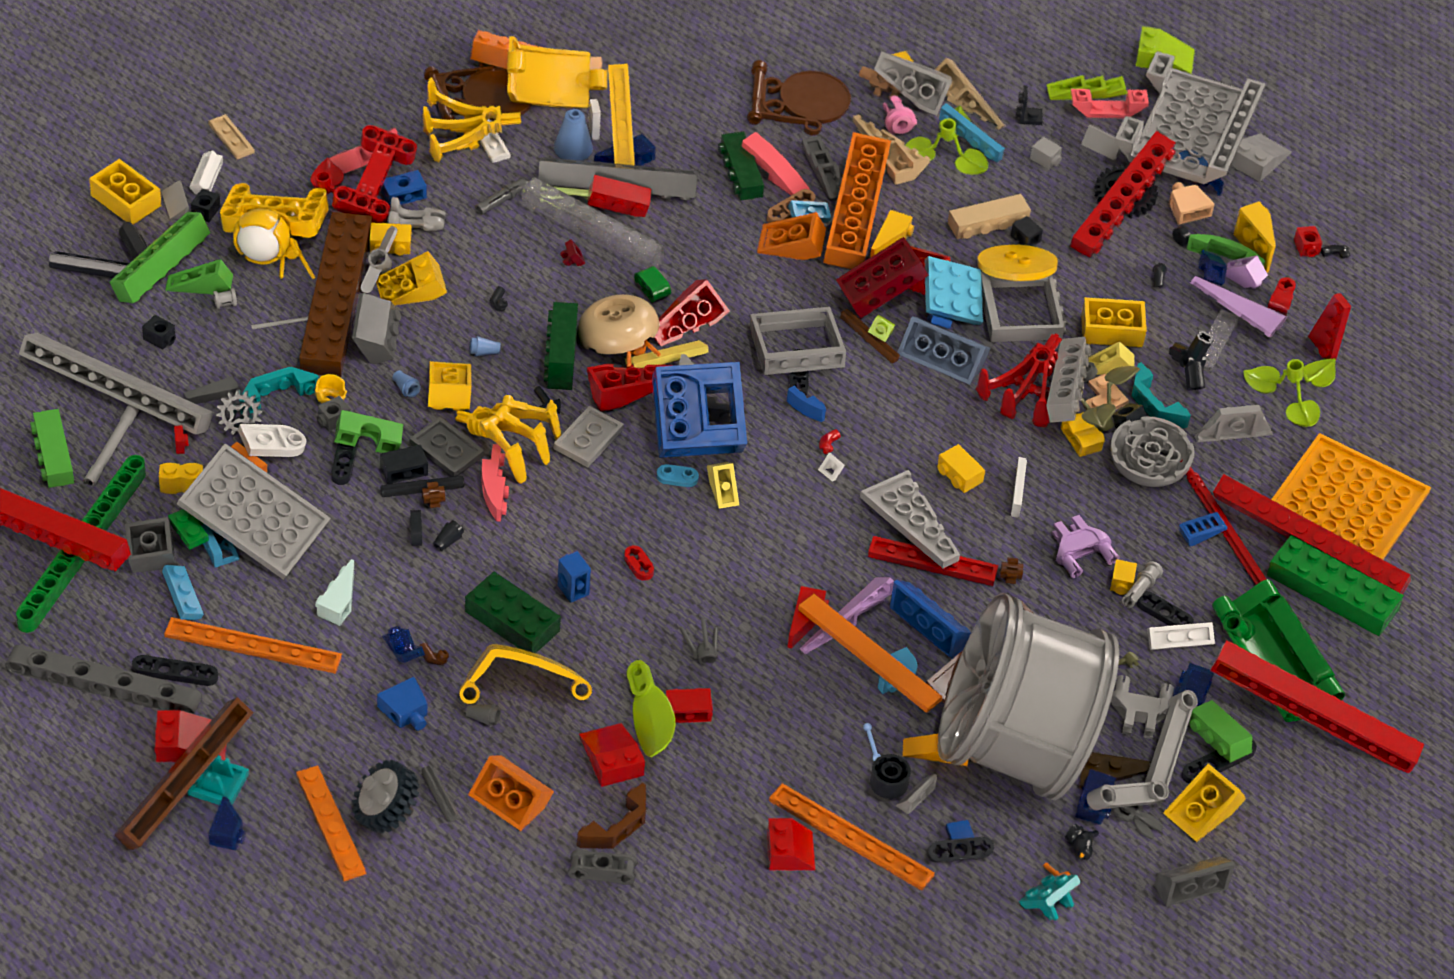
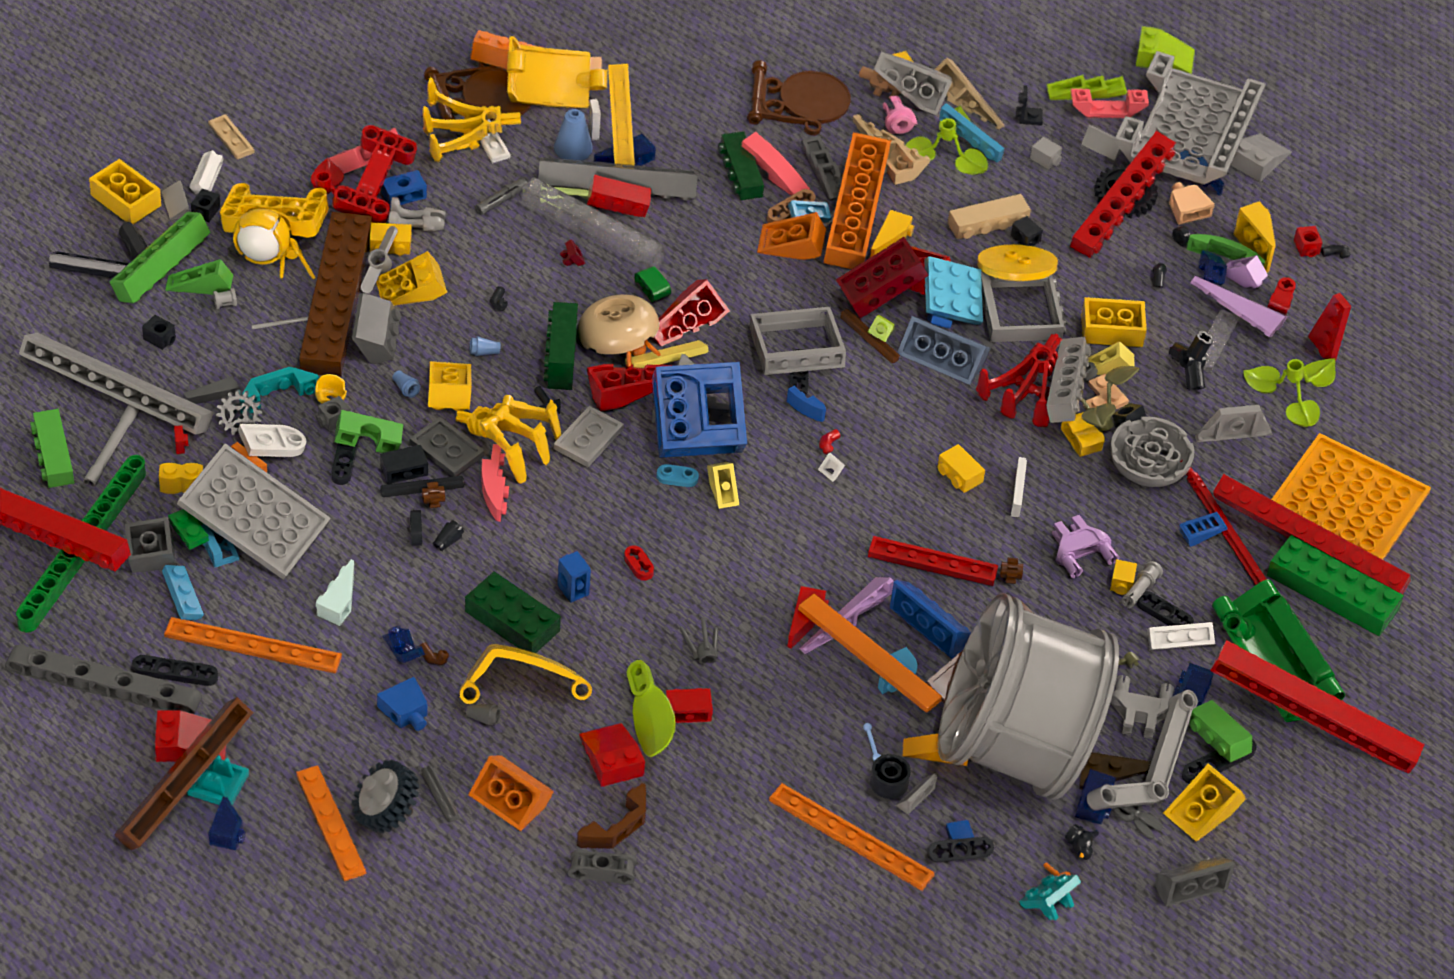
red slope [767,818,815,870] -> none
light grey wing [860,470,960,568] -> none
teal slope [1131,362,1191,429] -> none

